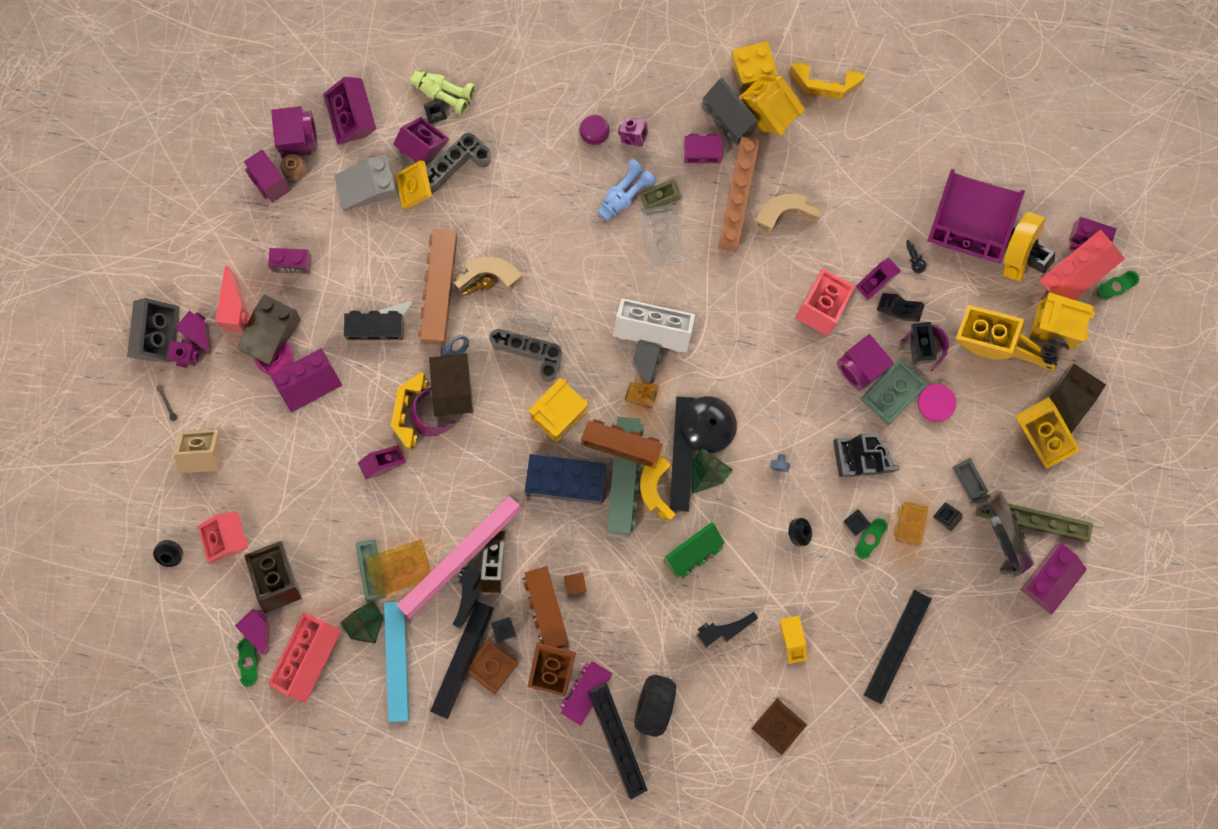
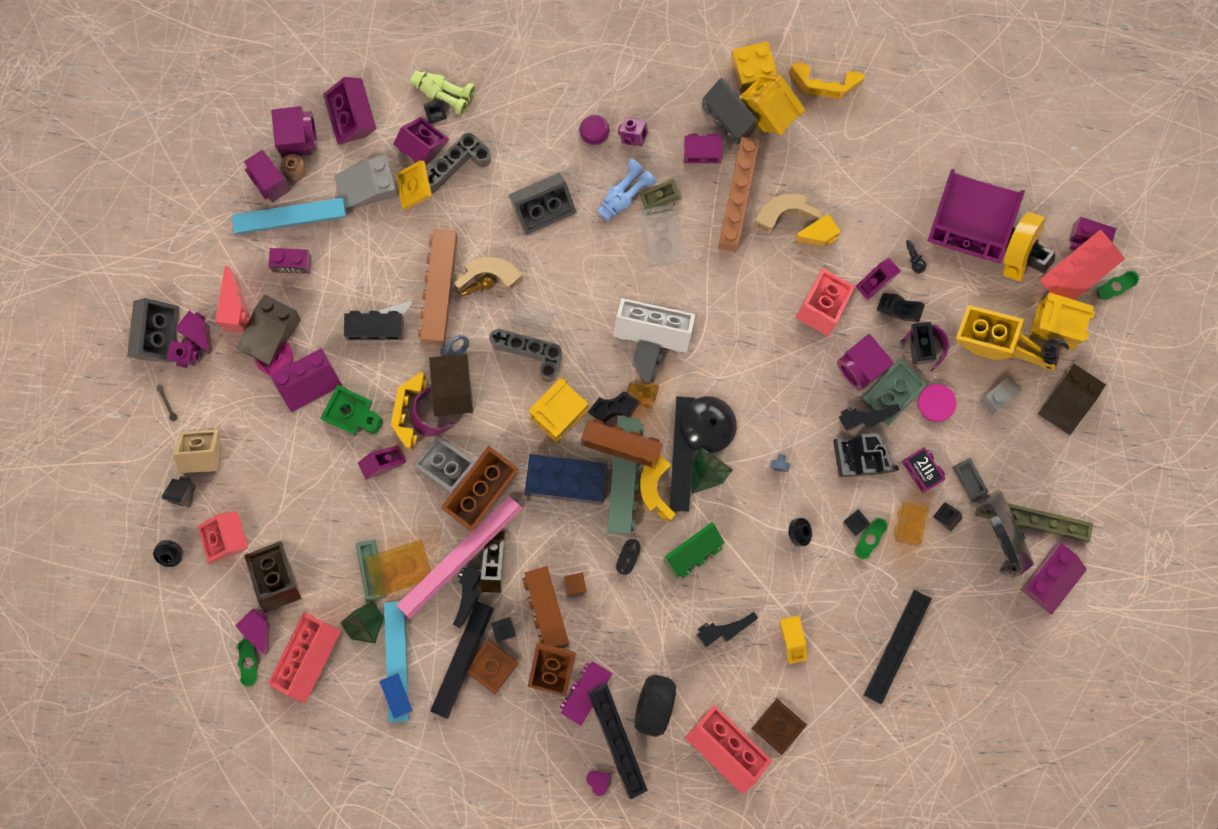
yellow slope [1015,397,1081,469] -> none
none -> black slope [161,477,196,507]
none -> medium azure tile [232,198,346,235]
none -> green plate [320,385,383,436]
none -> blue tile [379,673,413,718]
none -> light grey slope [413,436,476,495]
none -> dark orange slope [441,446,519,532]
none -> dark grey slope [508,173,577,235]
none -> magenta tile [586,771,610,796]
none -> black tile [588,391,640,424]
none -> black beam [616,539,641,575]
none -> coral slope [684,705,772,794]
none -> yellow slope [795,214,841,247]
none -> black slope [839,403,901,432]
none -> brick [901,447,946,494]
none -> light grey slope [980,376,1021,414]

